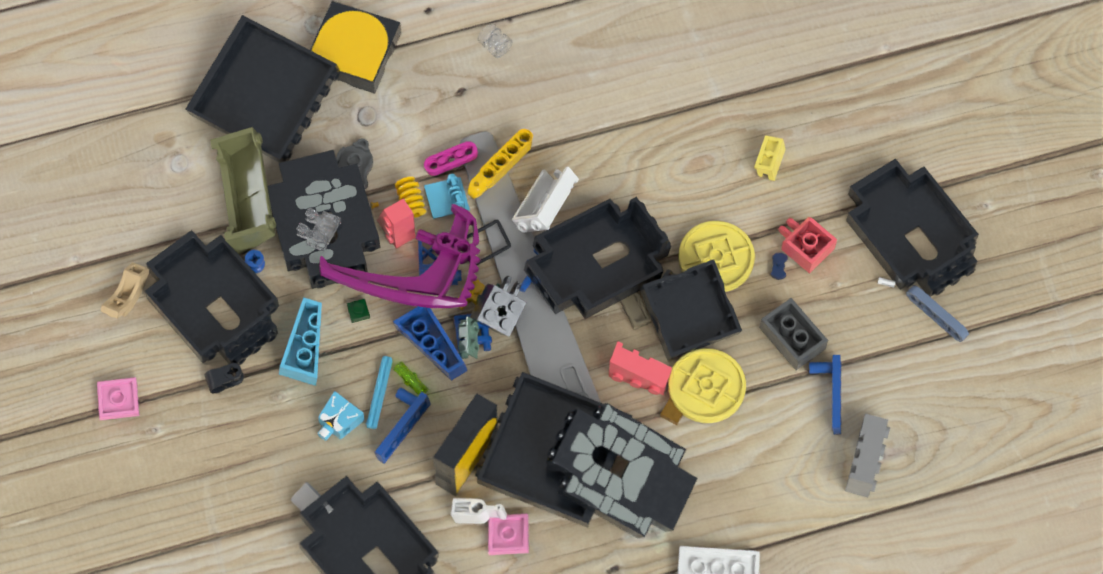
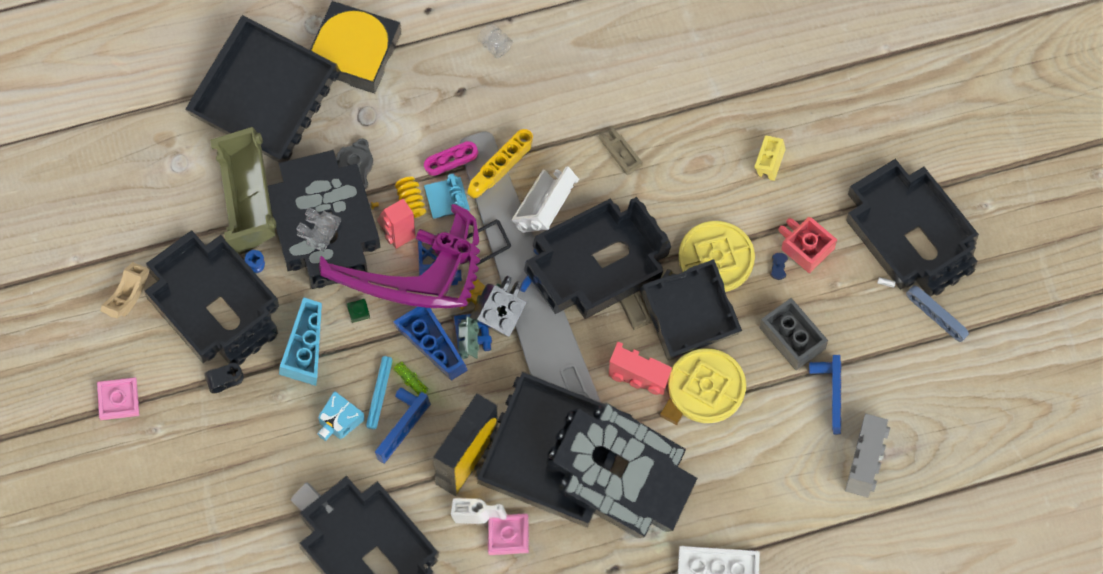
none -> dark tan hinge [599,126,643,175]

